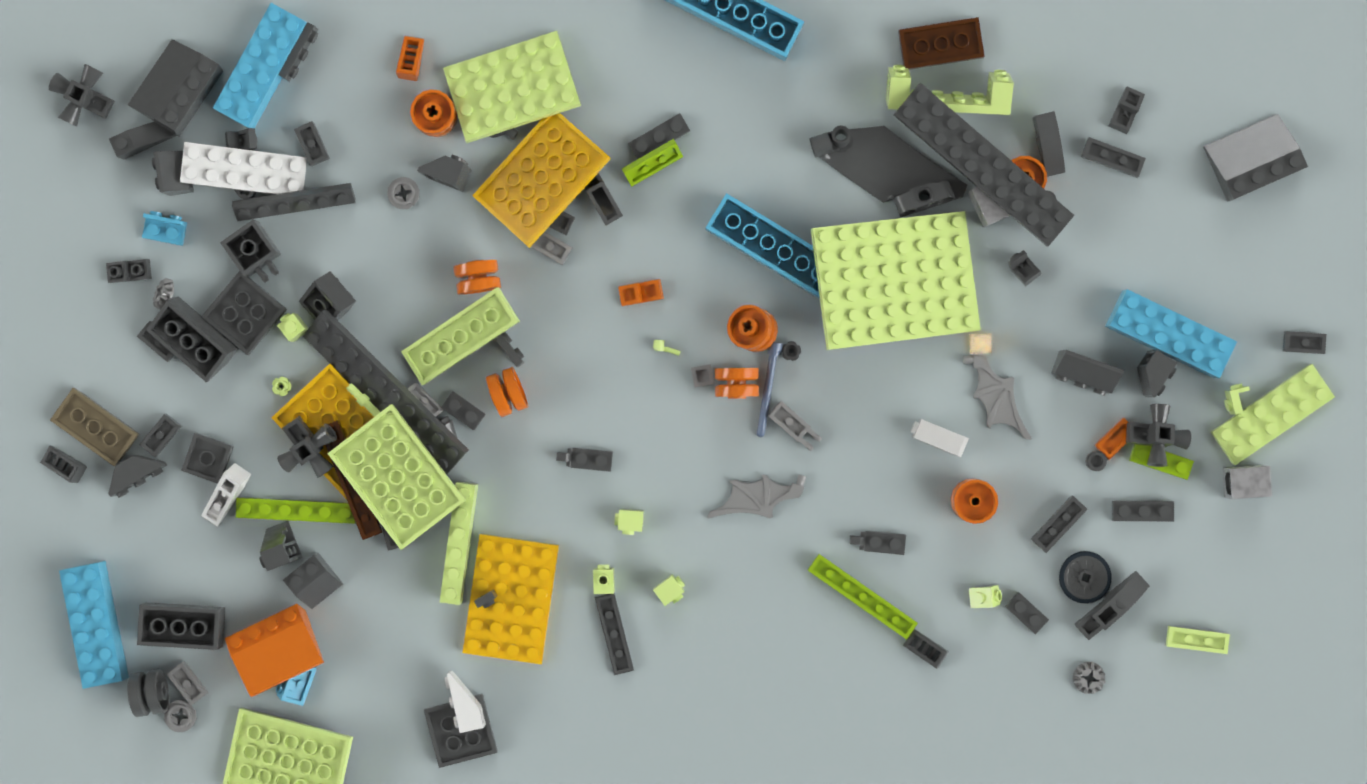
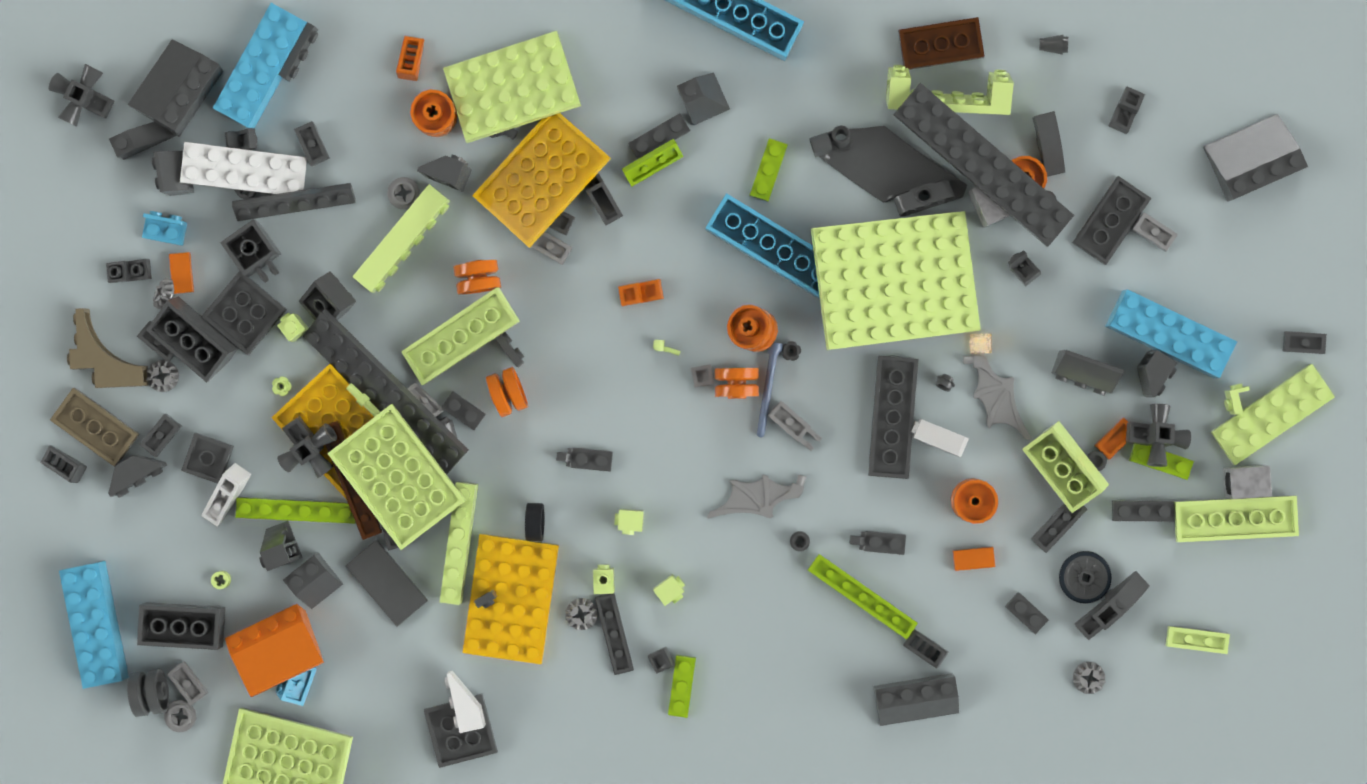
yellowish green bracket [969,585,1002,608] -> none
dark grey plate [1081,137,1146,178] -> none
none -> dark tan arch [67,308,149,388]
none -> light grey gear [146,360,179,392]
none -> orange tile [169,252,194,294]
none -> yellowish green bush [211,571,231,589]
none -> dark grey tile [346,540,428,627]
none -> yellowish green brick [353,184,450,293]
none -> black tyre [525,503,545,541]
none -> light grey gear [566,598,597,630]
none -> dark grey tile [648,647,675,674]
none -> lime plate [668,655,696,718]
none -> dark grey slope [677,72,730,125]
none -> lime plate [749,138,788,202]
none -> dark grey plate [790,531,810,551]
none -> dark grey plate [868,356,919,479]
none -> dark grey slope [873,673,959,726]
none -> dark grey plate [936,374,955,392]
none -> orange tile [953,547,995,571]
none -> yellowish green slope [1022,421,1109,513]
none -> dark grey cone [1039,34,1069,55]
none -> dark grey tile [1072,176,1151,265]
none -> light grey plate [1132,212,1178,252]
none -> yellowish green plate [1174,495,1299,542]

